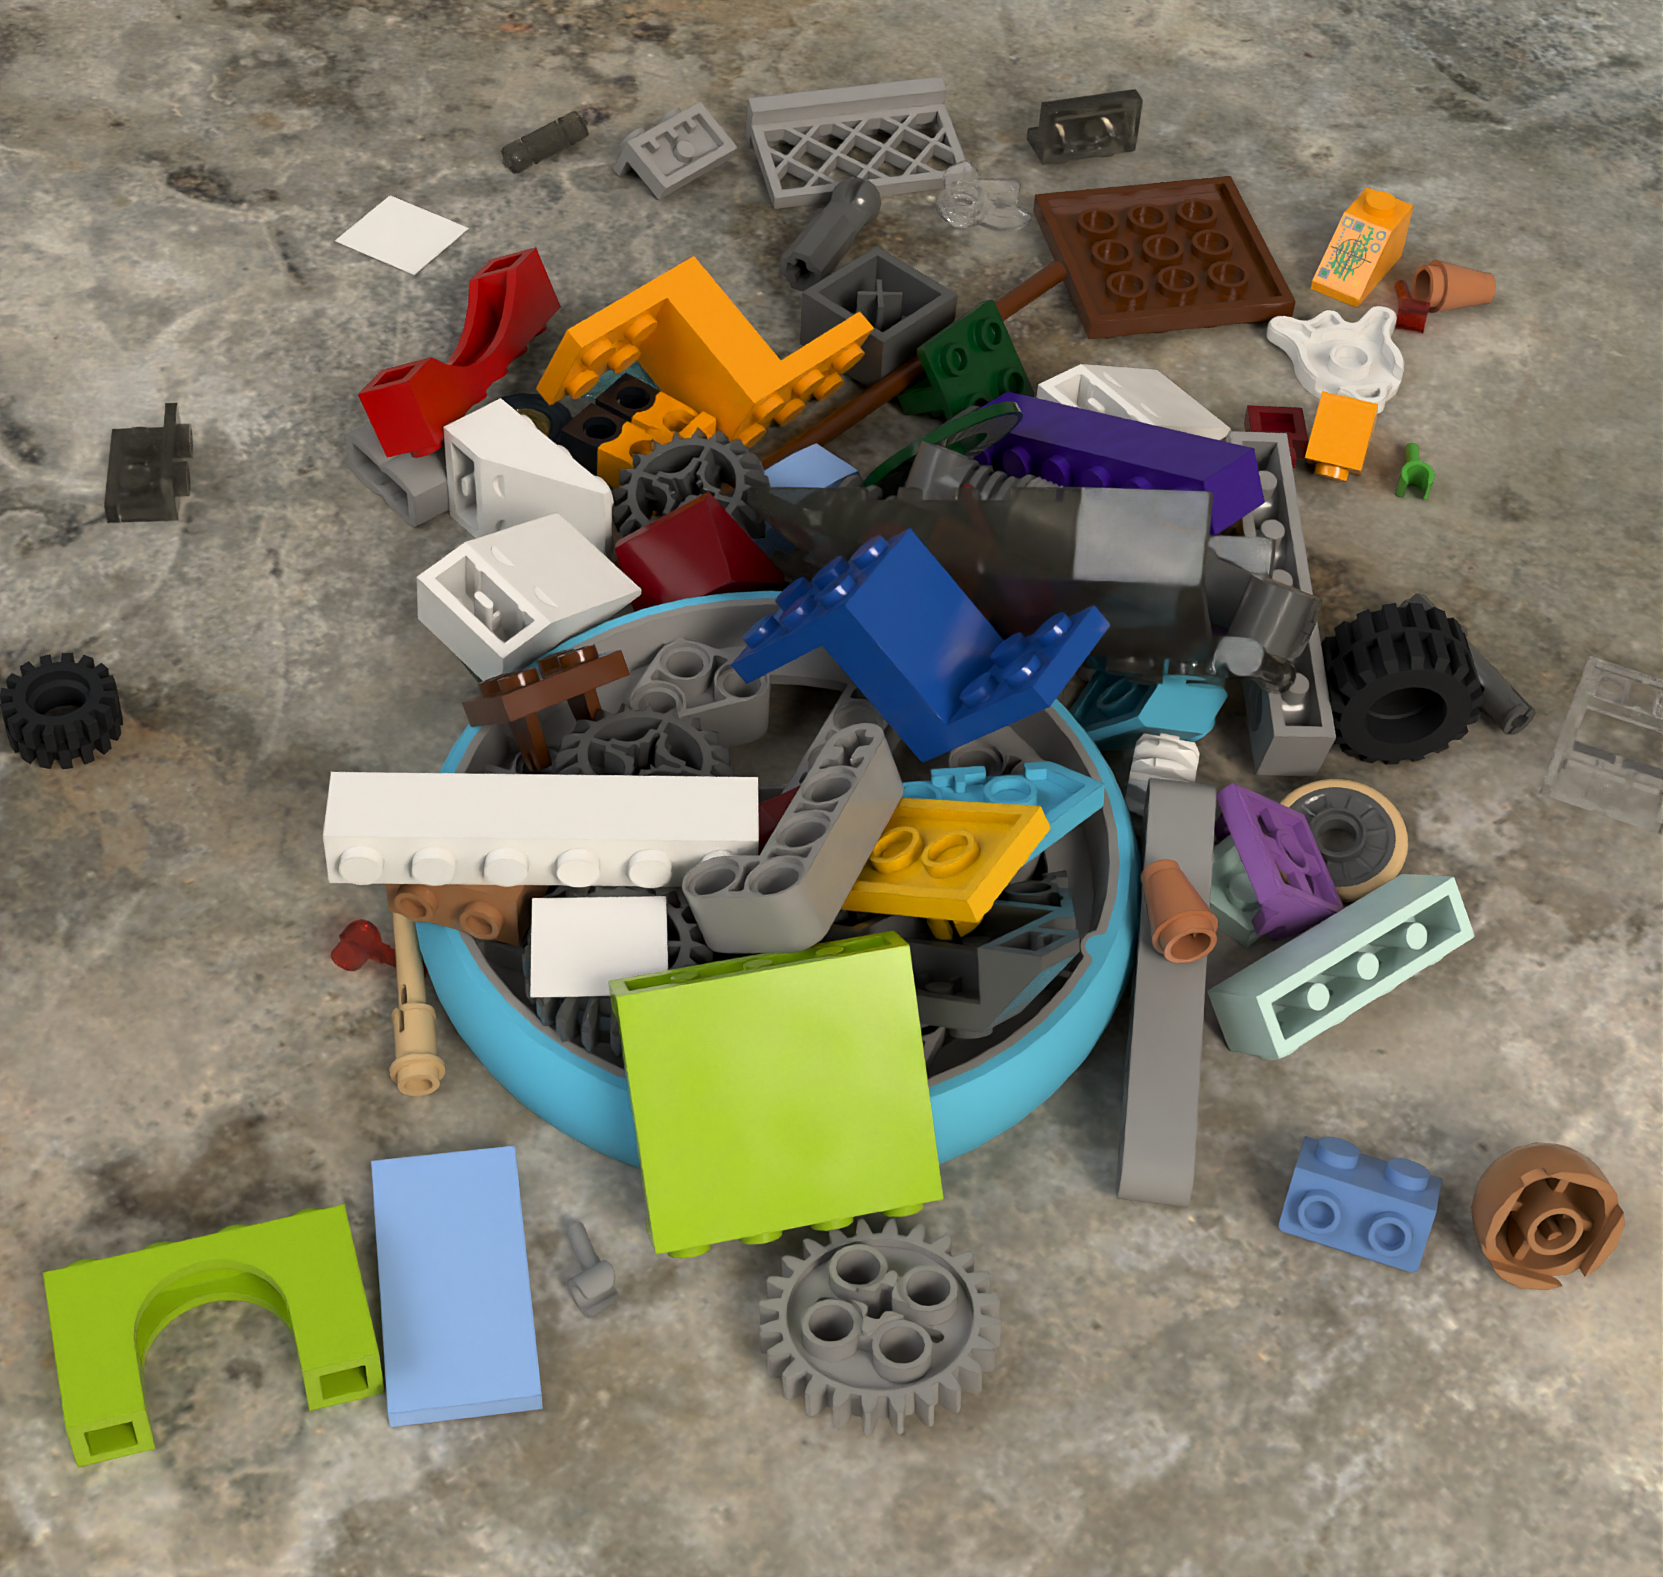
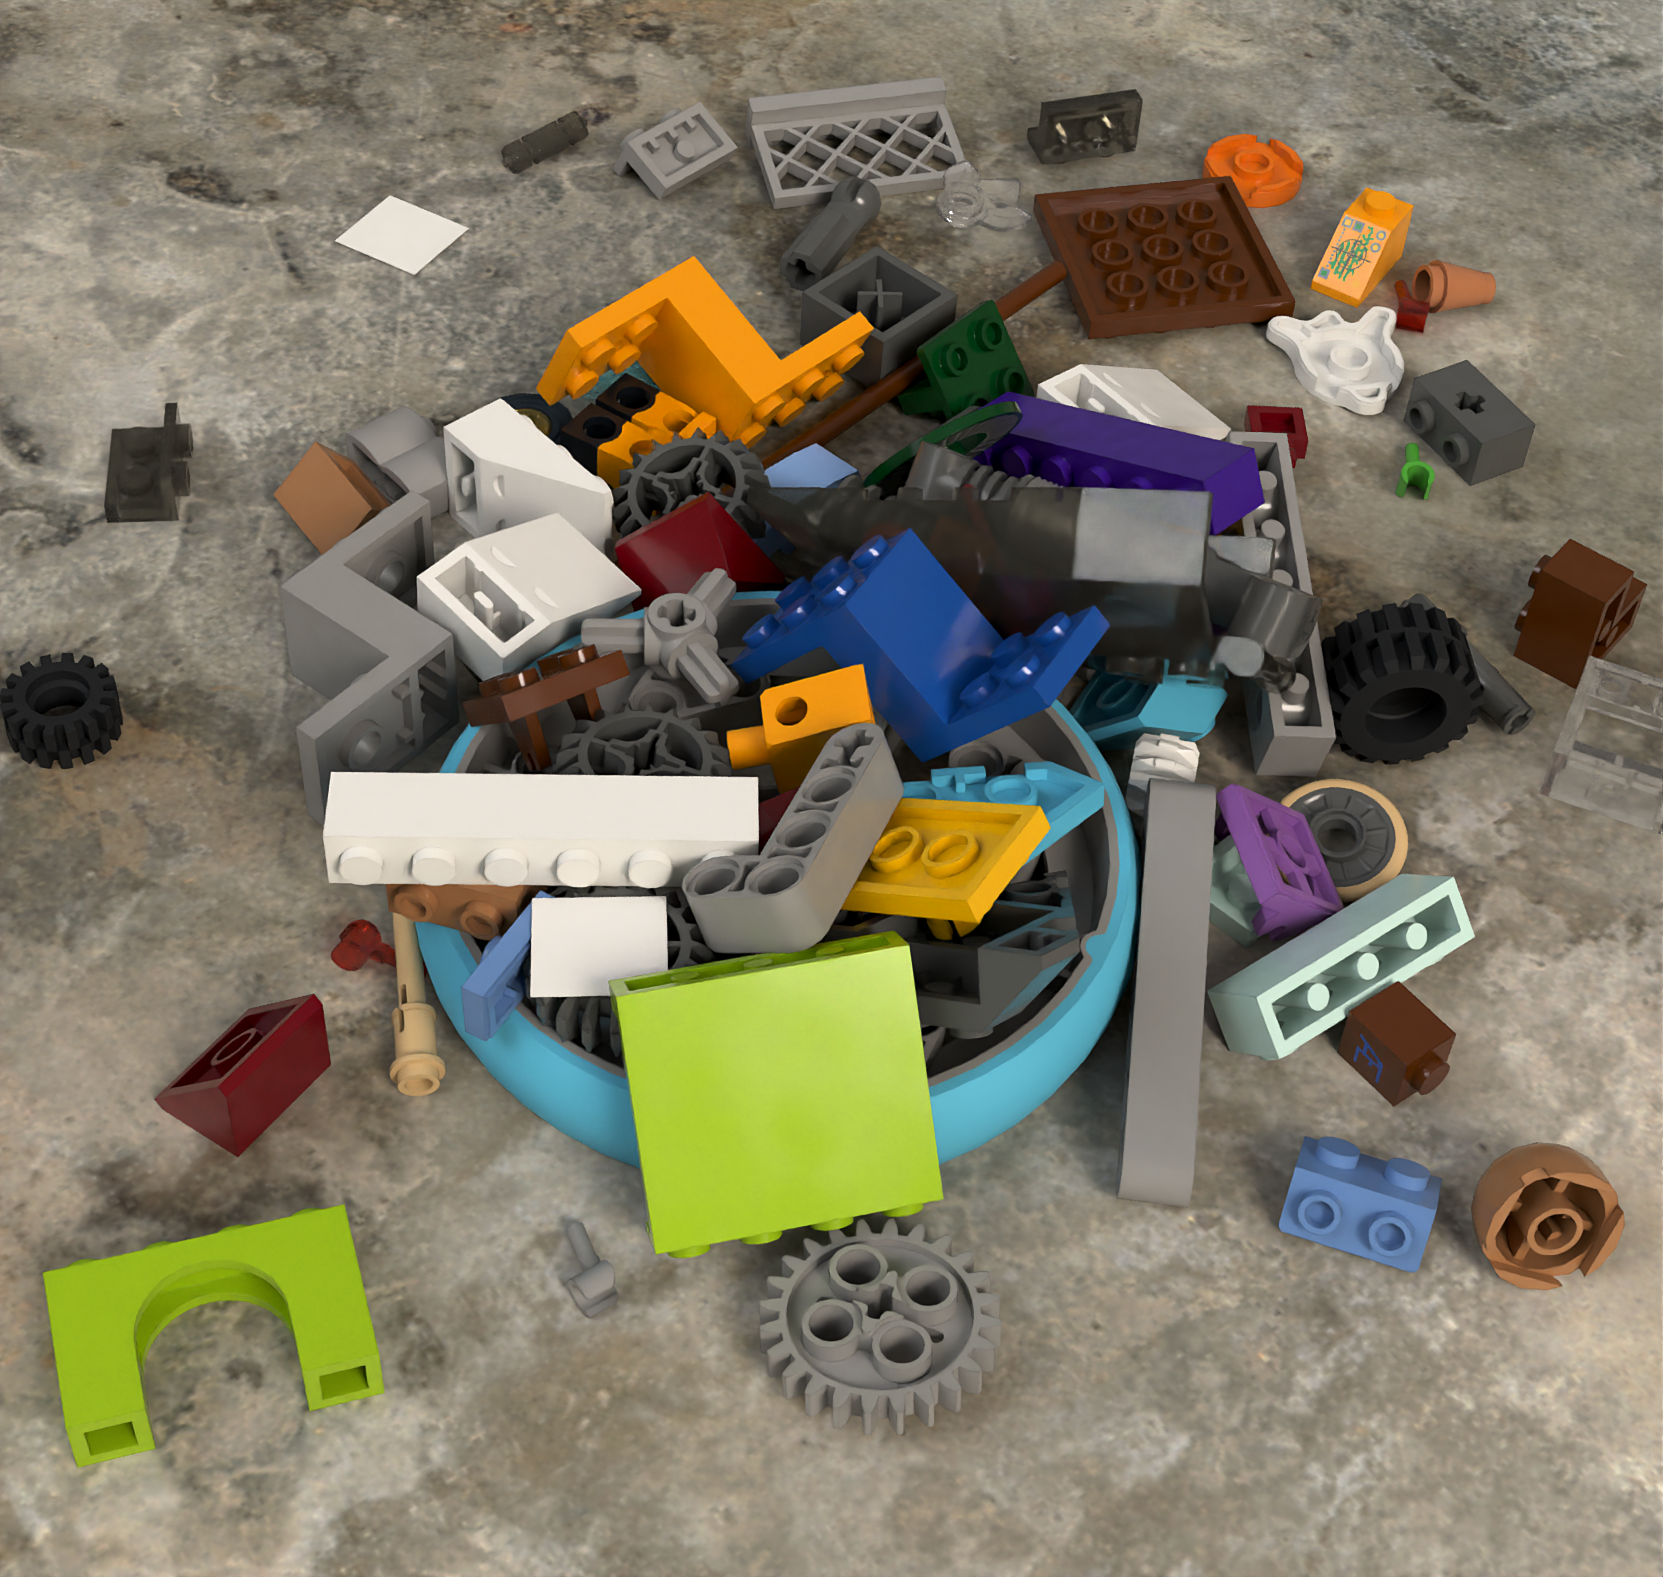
red arch [358,247,561,458] -> none
light blue tile [371,1145,543,1427] -> none
nougat cone [1140,859,1218,964] -> none
light orange slope [1305,391,1378,482] -> none
none -> dark red slope [154,994,331,1157]
none -> medium nougat brick [273,441,391,555]
none -> light grey bracket [279,490,459,826]
none -> medium blue plate [461,890,556,1041]
none -> light grey bush [581,568,739,707]
none -> light orange torso [727,664,876,794]
none -> orange tile [1202,134,1303,208]
none -> reddish brown brick [1337,981,1456,1107]
none -> dark grey brick [1404,360,1536,486]
none -> reddish brown brick [1513,539,1647,689]

